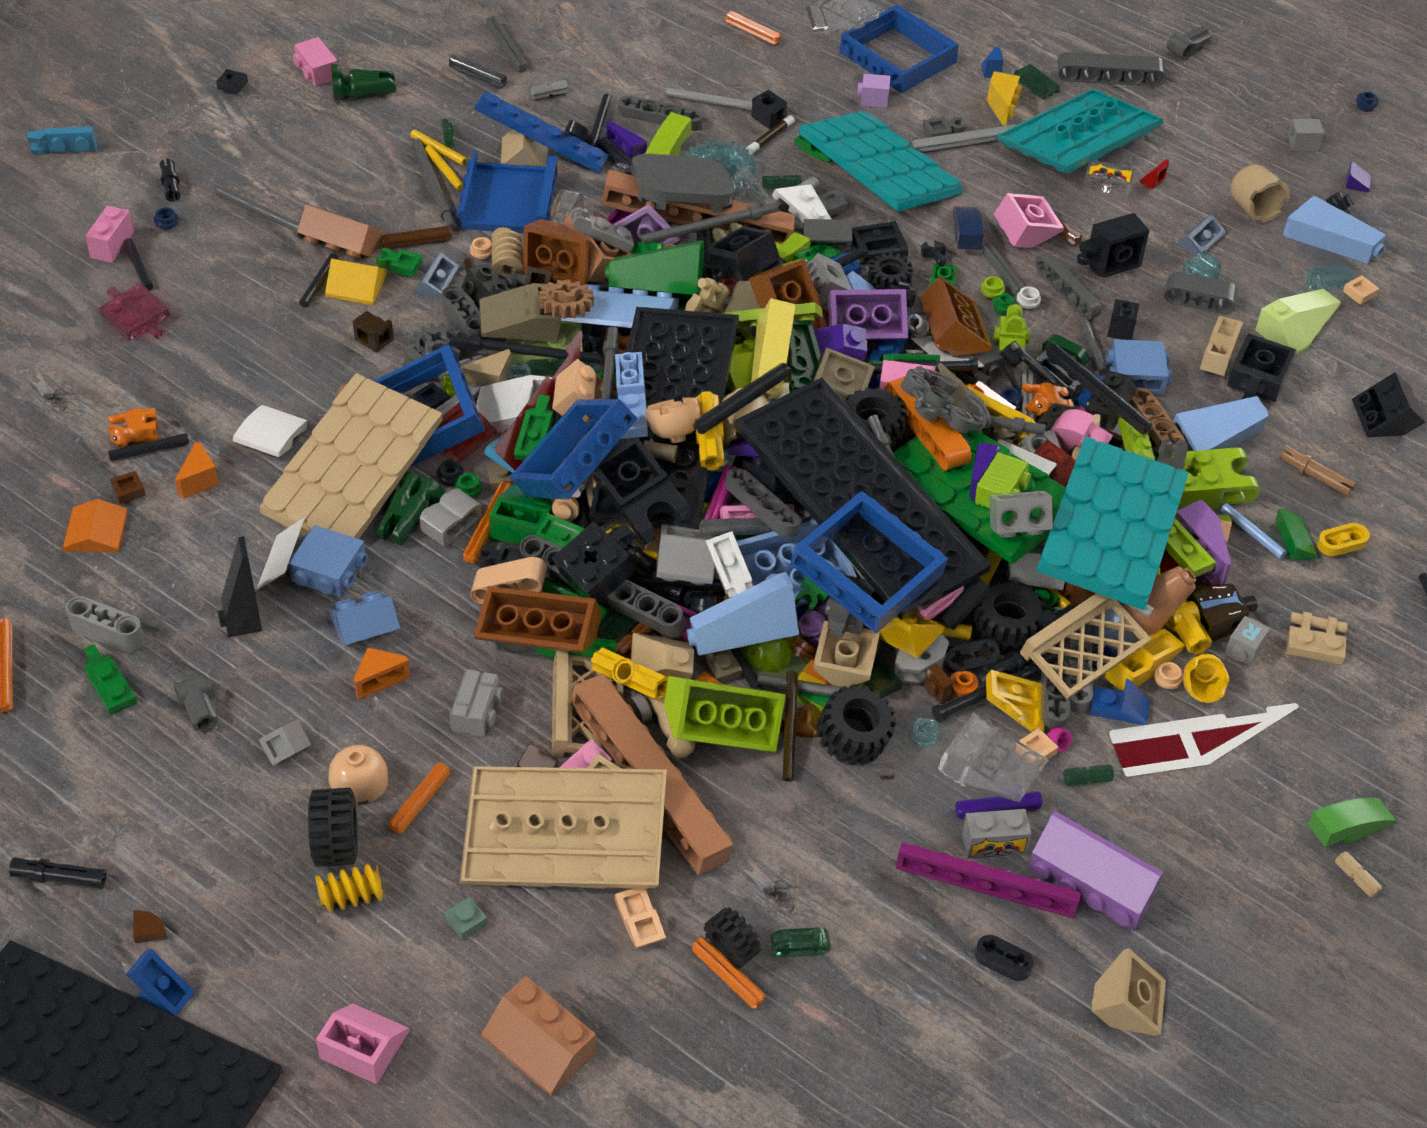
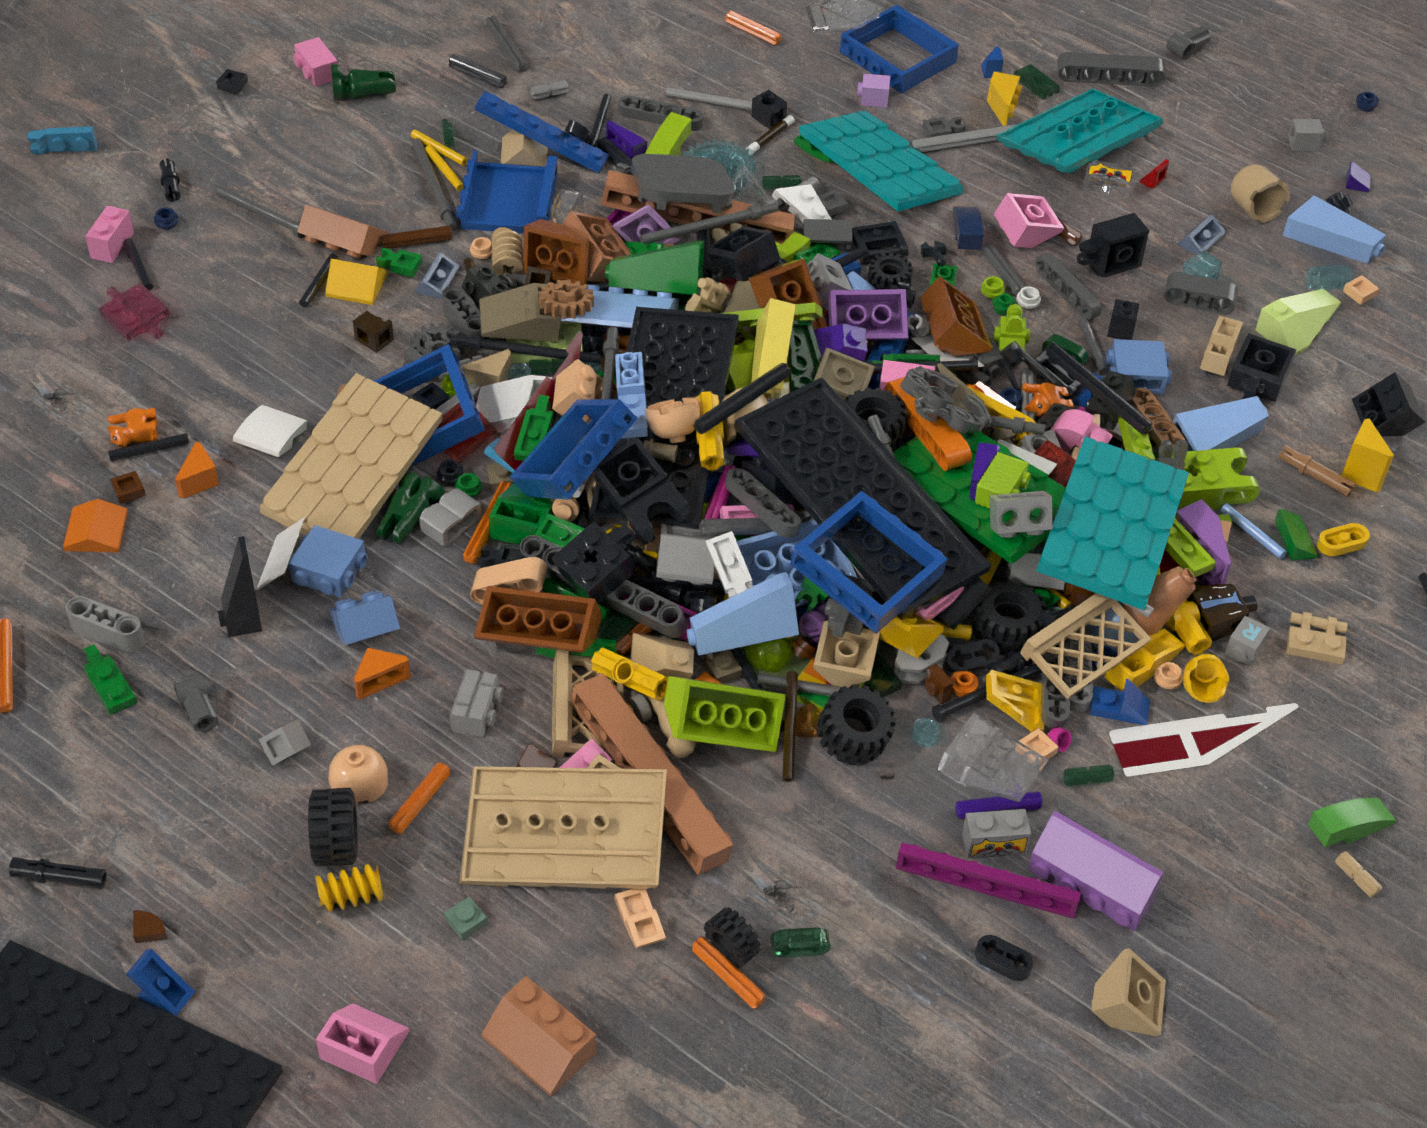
light grey hinge [570,207,634,253] -> none
none -> yellow slope [1342,419,1394,492]

